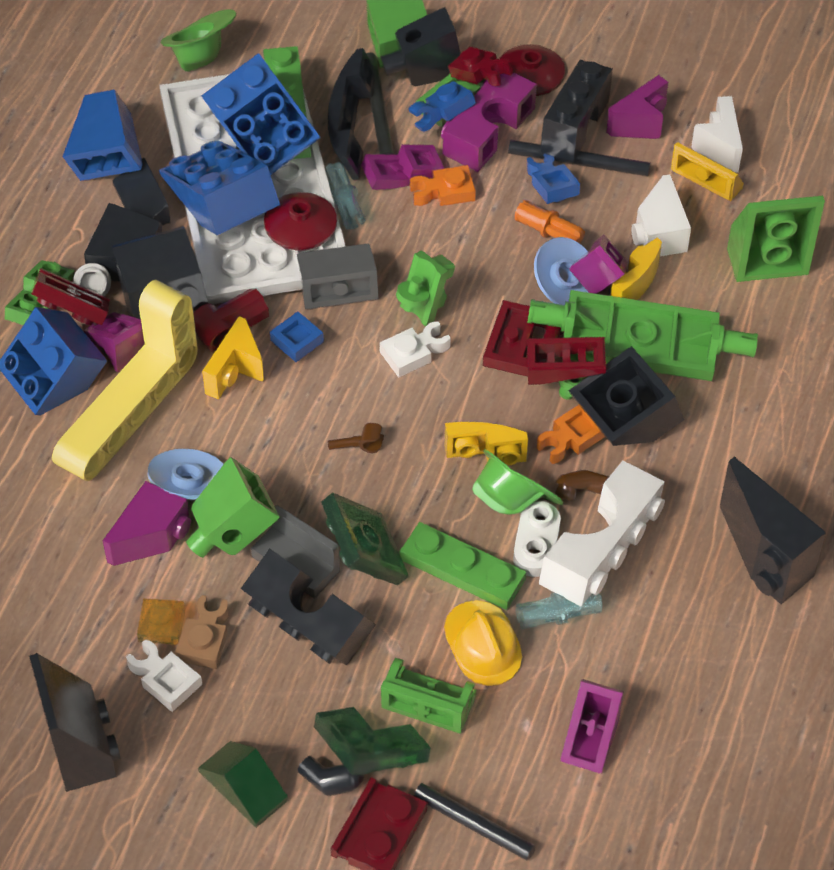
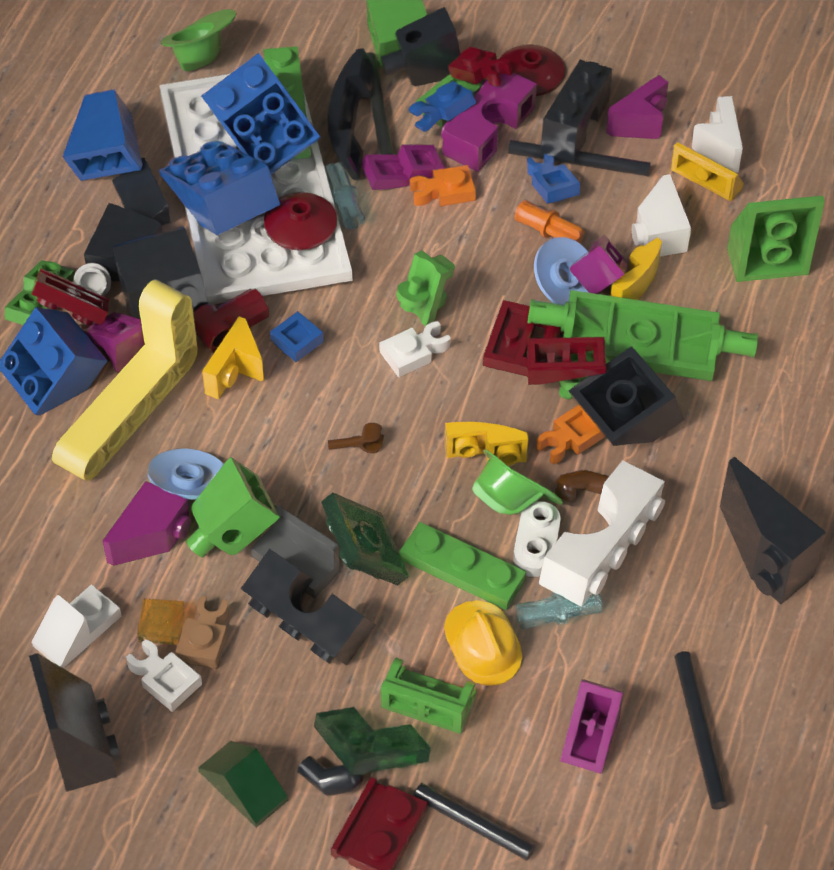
dark grey panel [297,244,379,309] -> none
none -> white slope [32,585,121,668]
none -> black bar [674,651,728,810]

